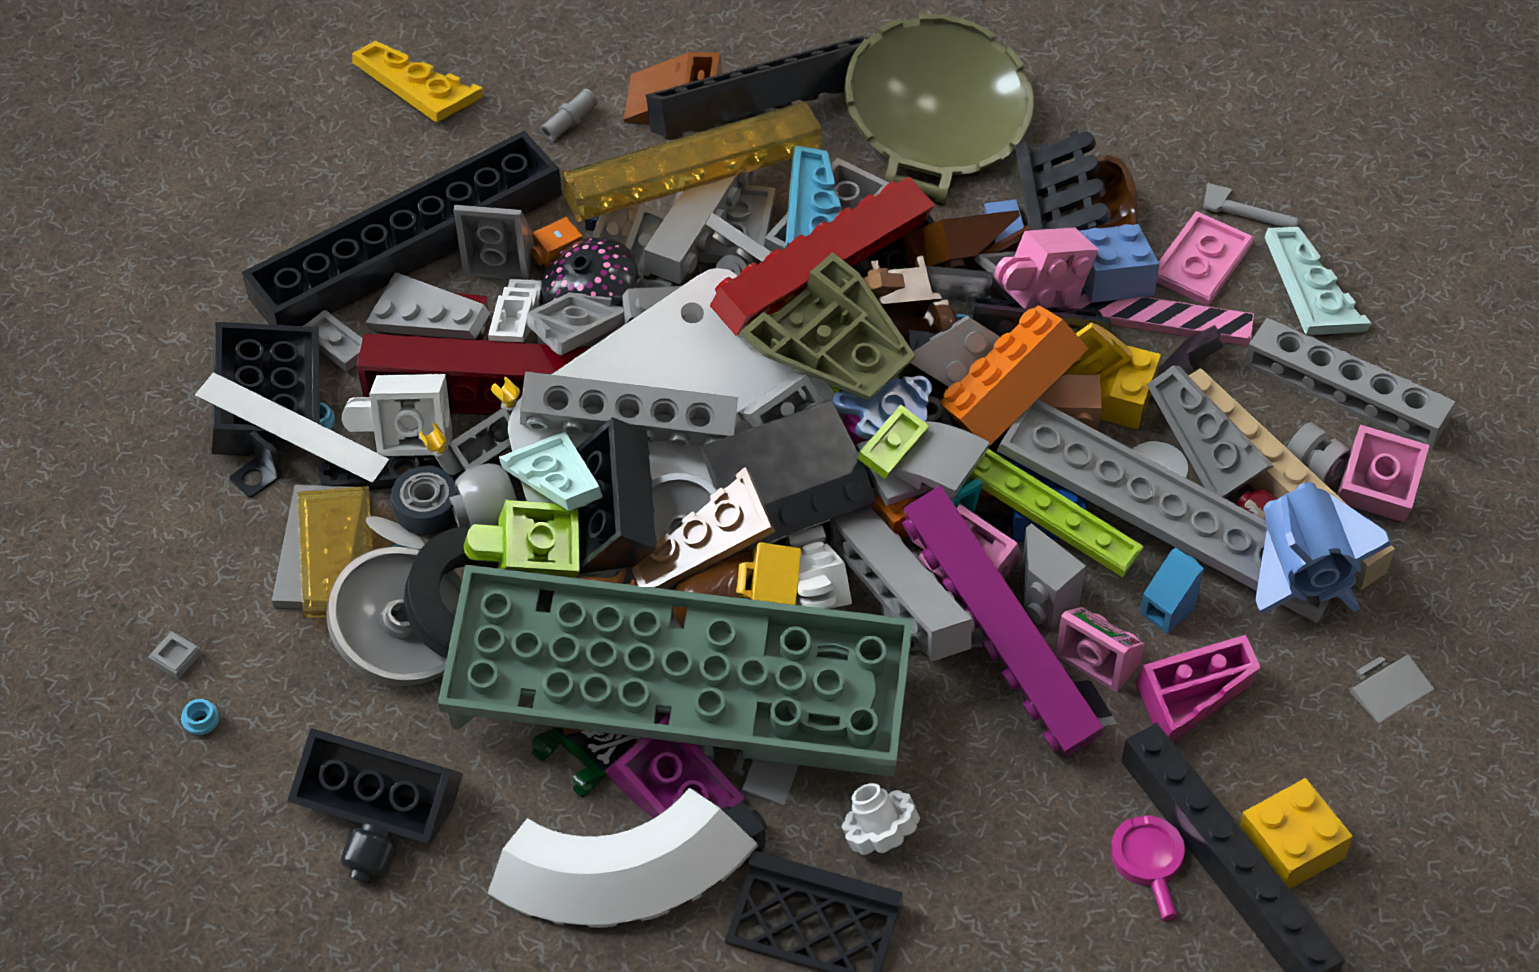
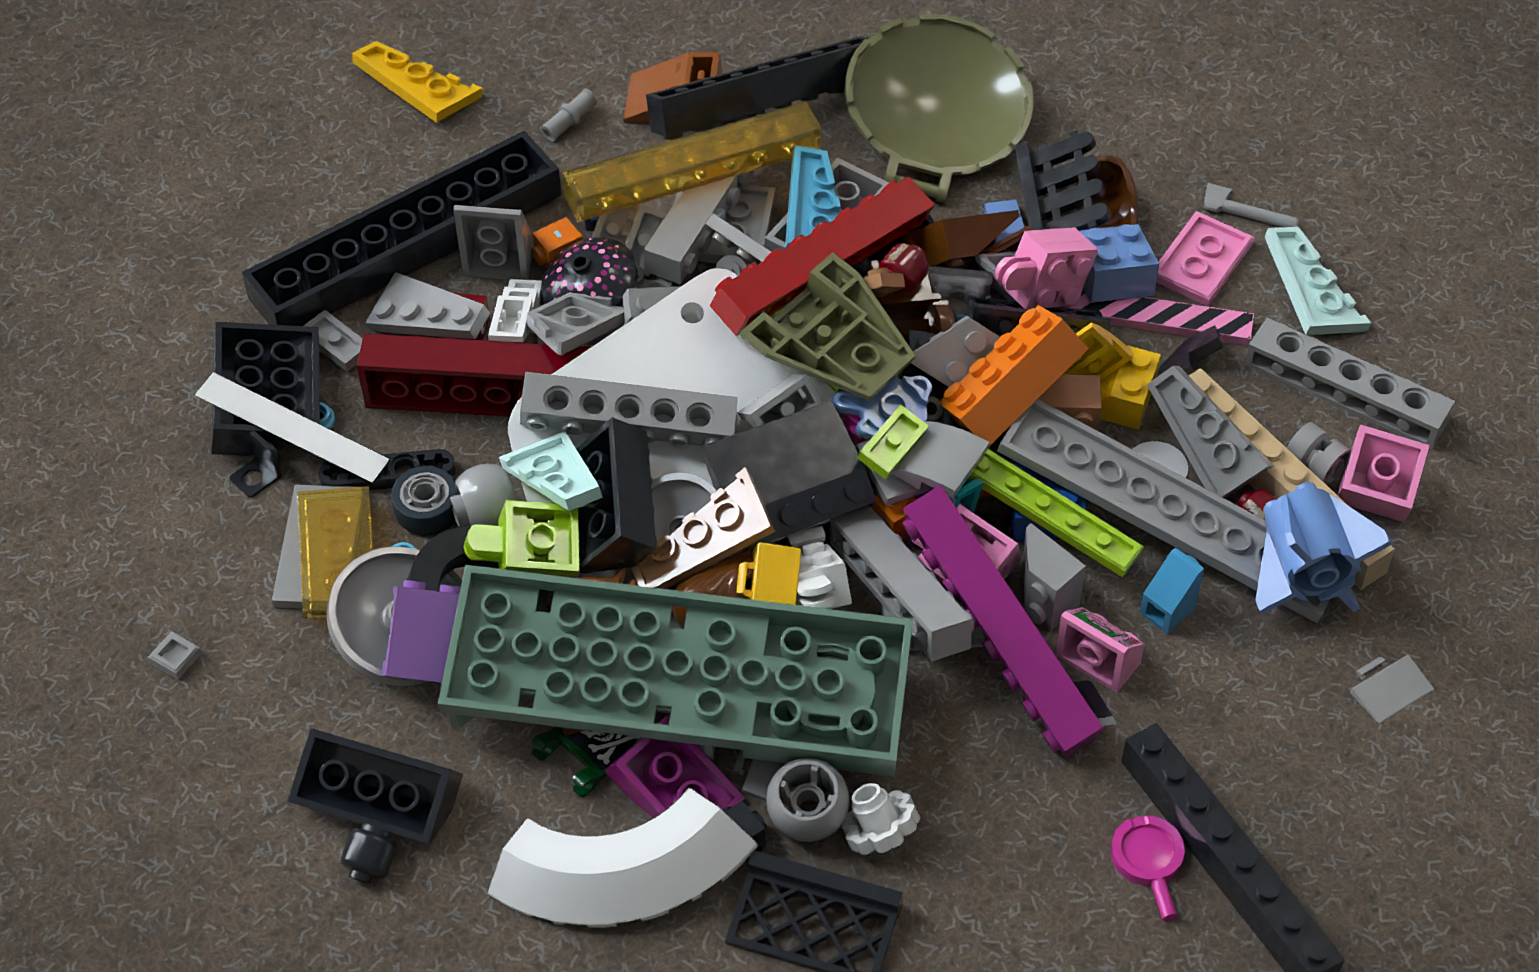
medium azure plate [181,699,219,735] -> none
white brick [342,374,453,456] -> none
white sticker [366,516,425,549] -> none
light grey torso [419,377,520,475] -> none
dark pink wedge [1136,635,1260,742] -> none
yellow brick [1239,778,1353,890] -> none
none -> medium lavender panel [381,580,461,683]
none -> light grey wheel [766,758,850,842]
none -> dark red head [878,243,929,294]

